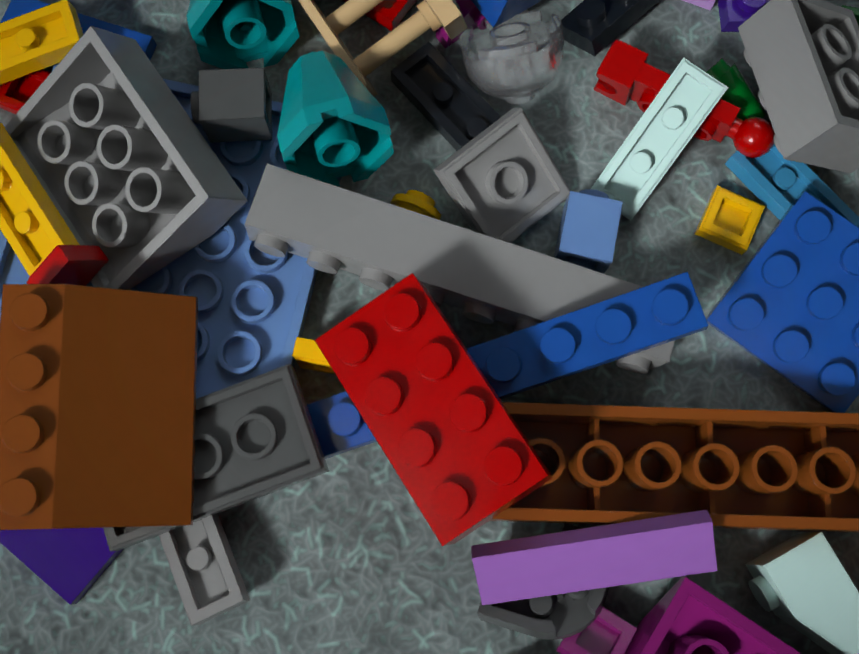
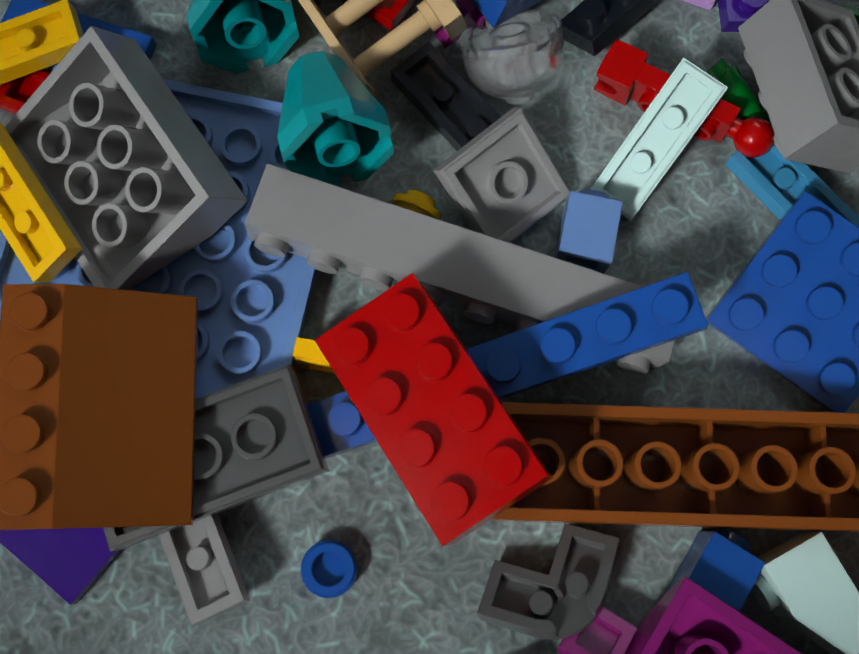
red tile [26,245,109,286] -> none
dark grey brick [190,68,273,143] -> none
medium lavender tile [471,510,718,606] -> none
yellow tile [695,185,765,255] -> none
none -> blue tile [301,540,358,598]
none -> blue brick [667,528,765,612]

